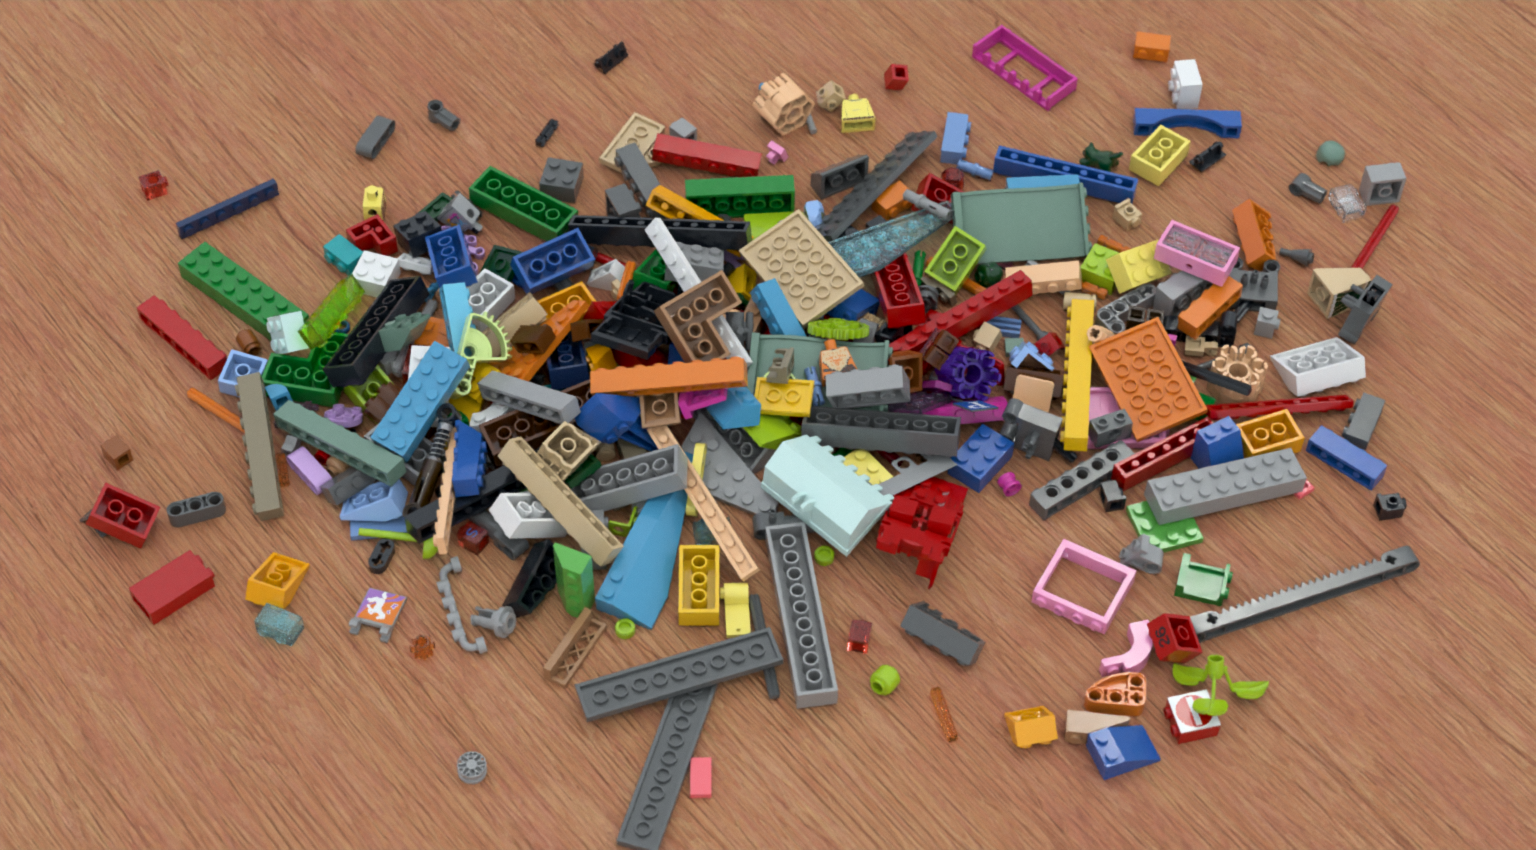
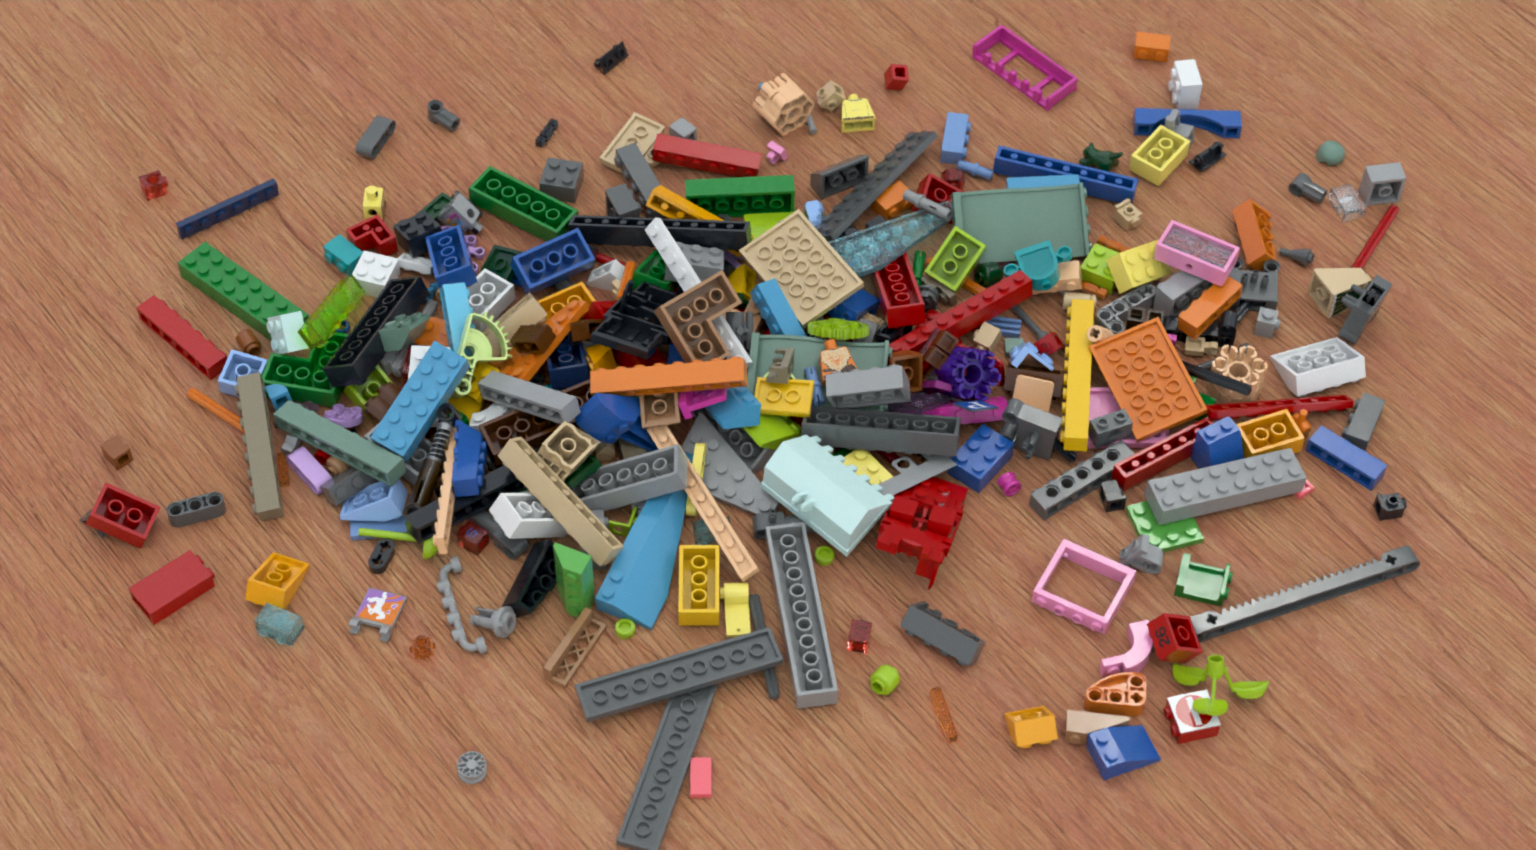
none -> teal piece [1004,240,1072,291]
none -> light grey brick [1164,109,1194,148]
none -> orange piece [1292,409,1312,440]

